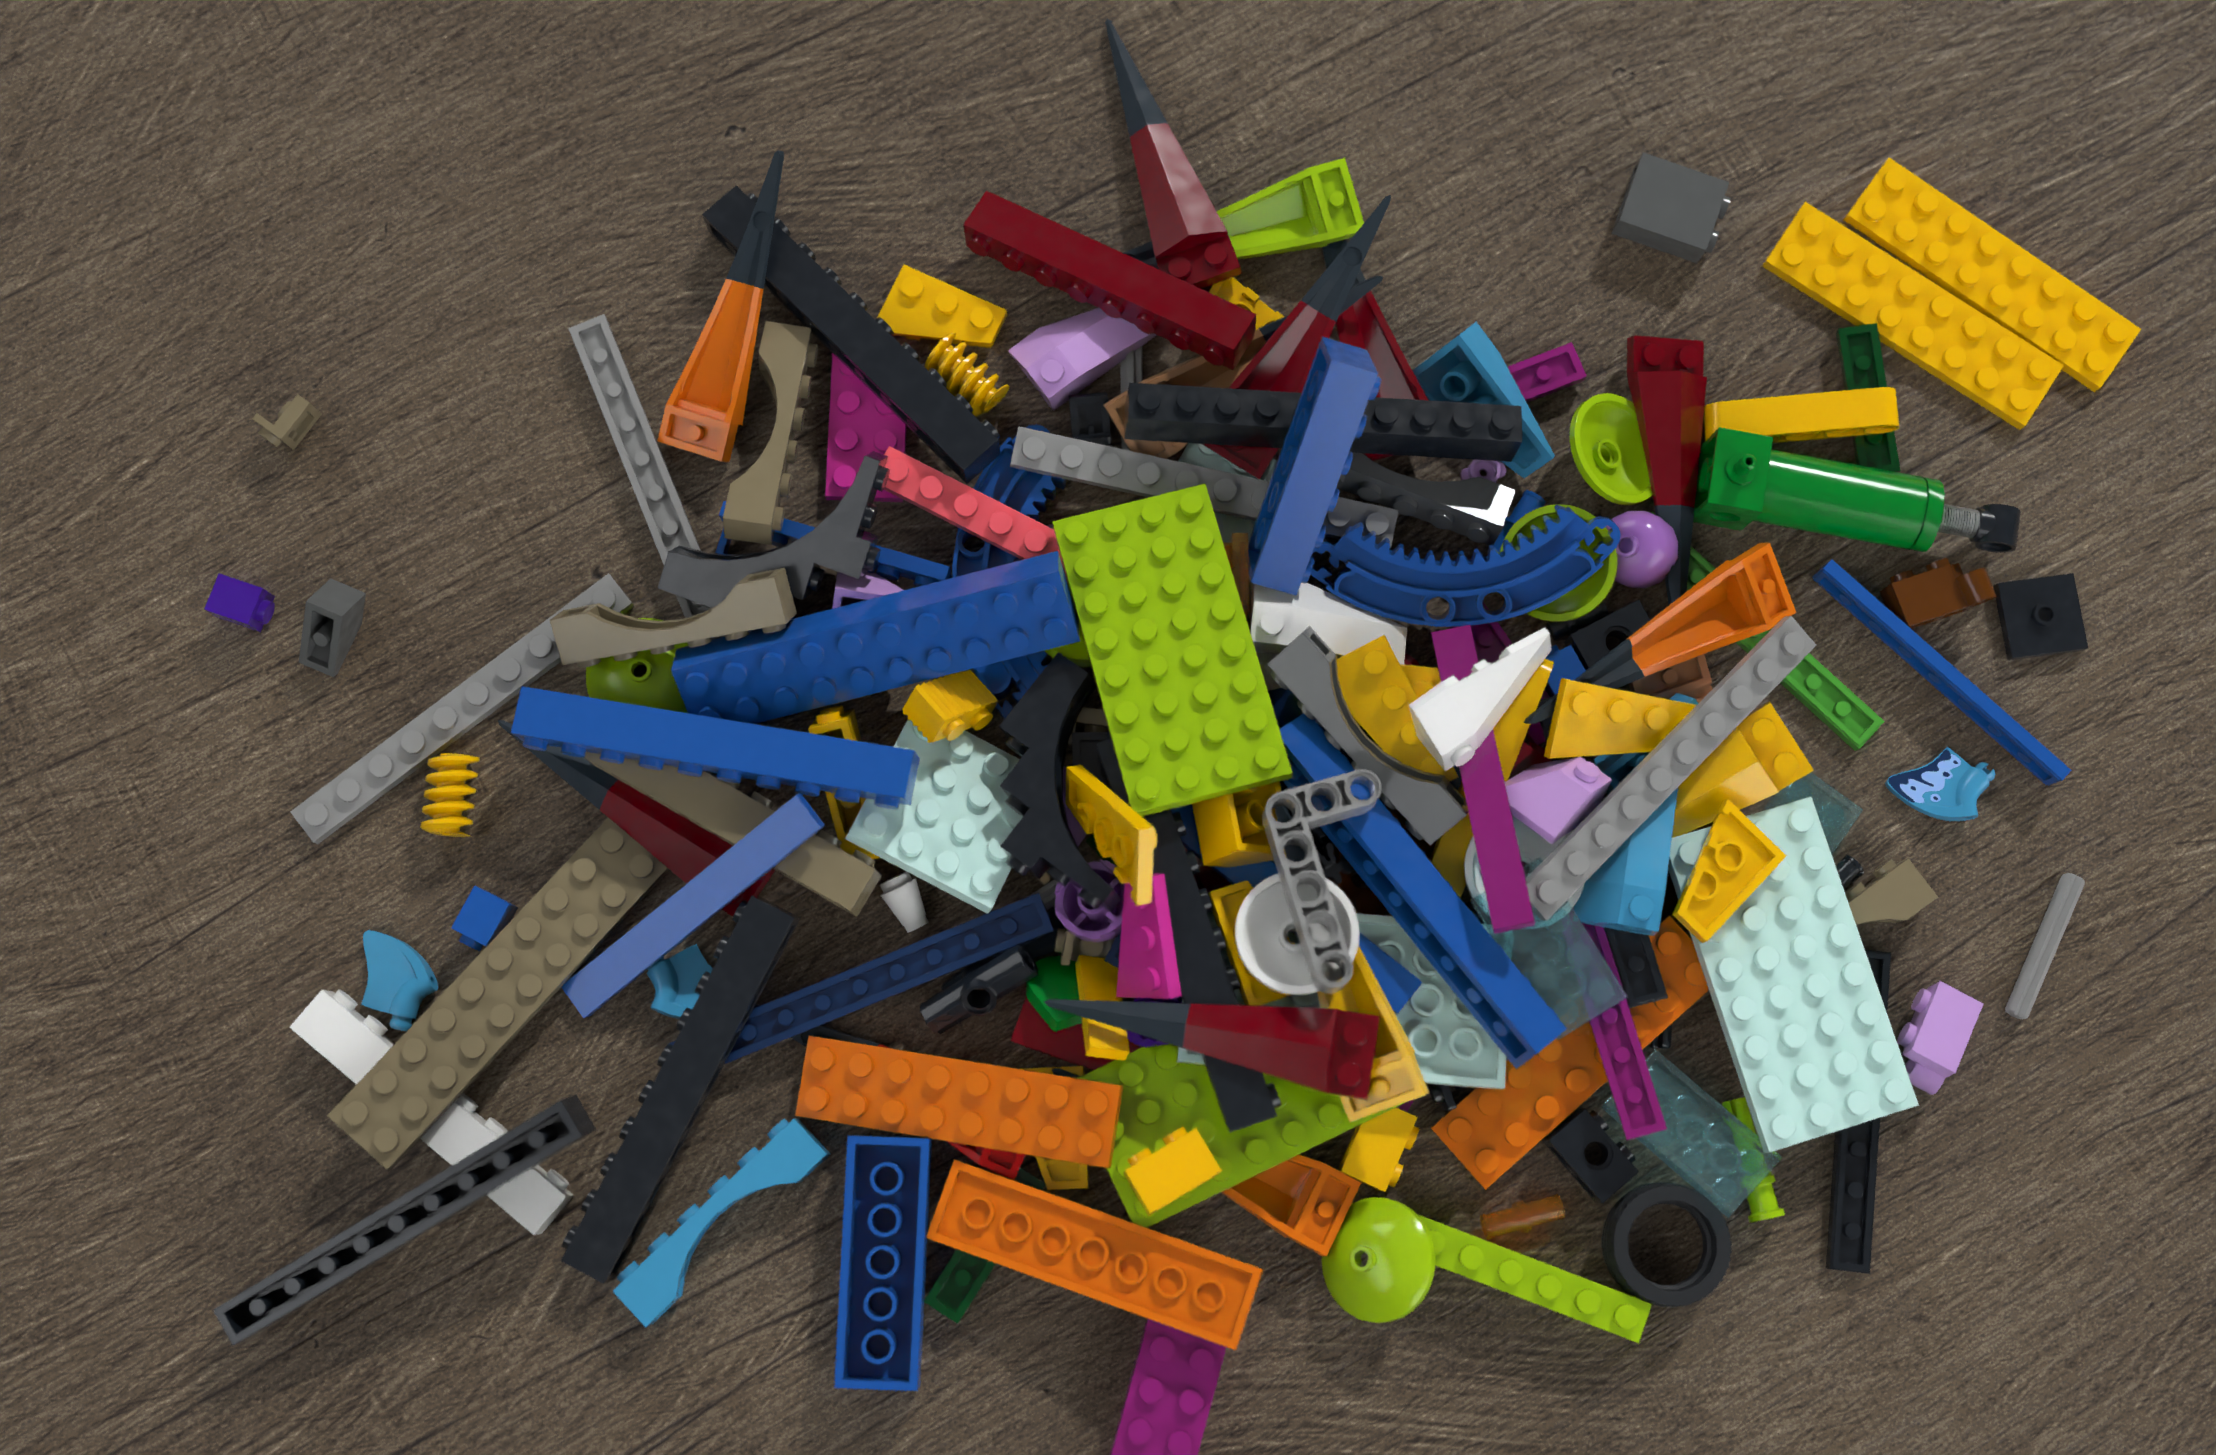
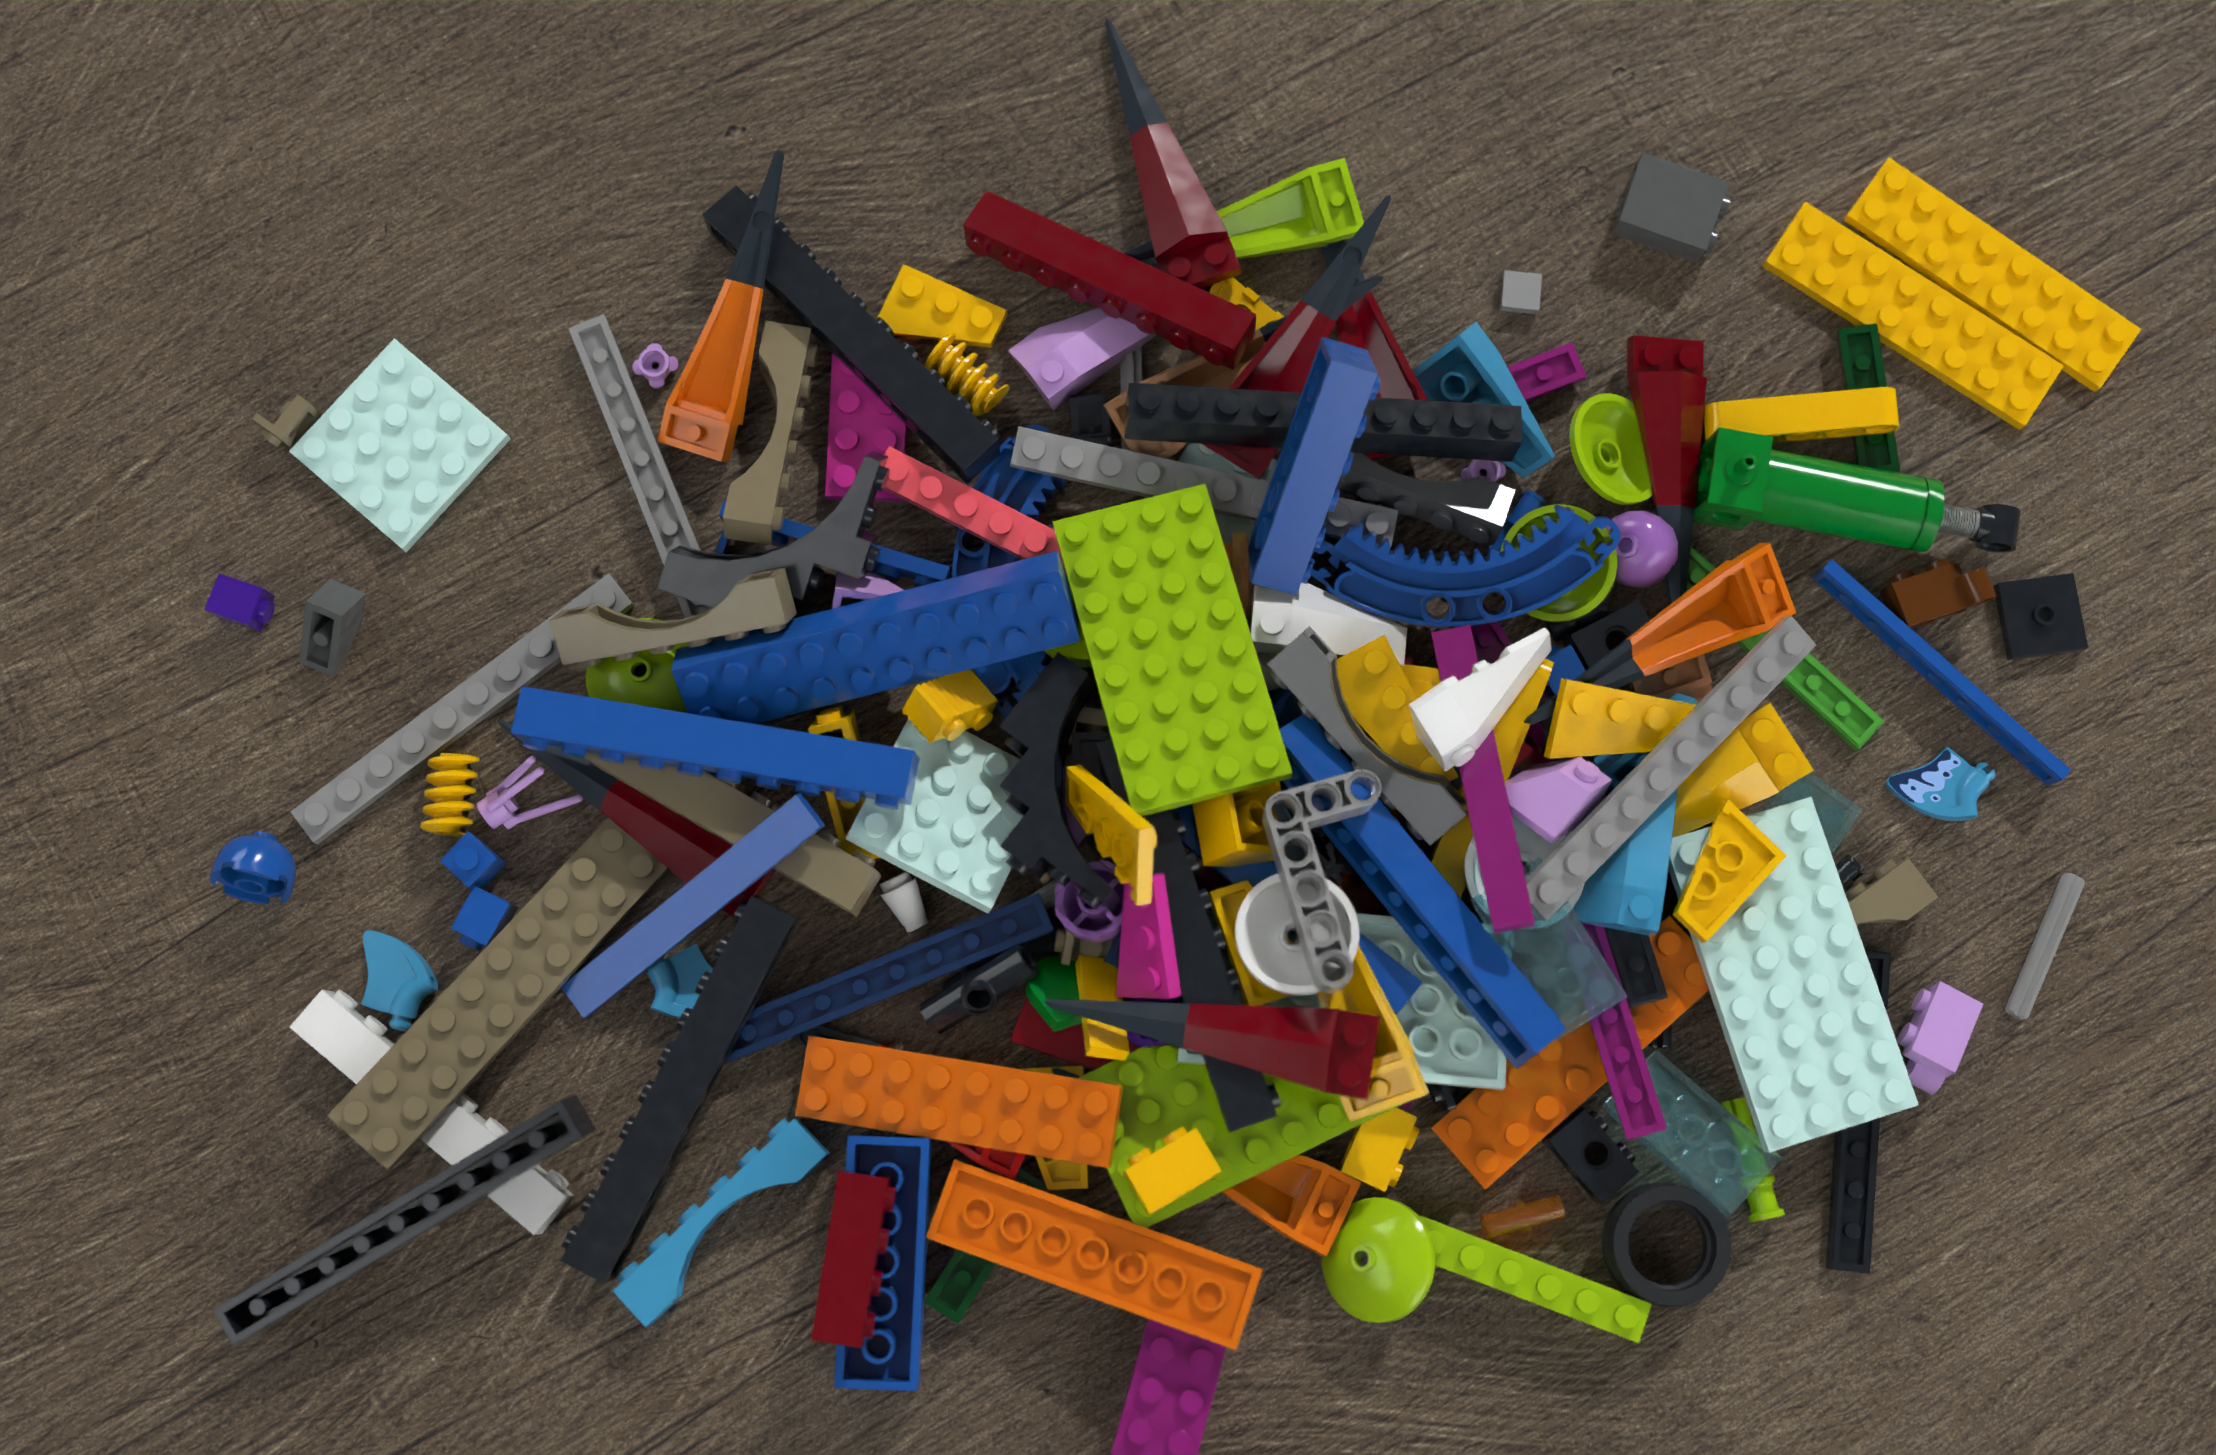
none -> blue cylinder [210,832,296,904]
none -> light aqua plate [289,338,511,552]
none -> blue brick [440,832,507,889]
none -> lavender plant [476,756,583,830]
none -> lavender plate [632,343,679,389]
none -> dark red brick [811,1171,896,1348]
none -> light grey tile [1499,270,1542,314]

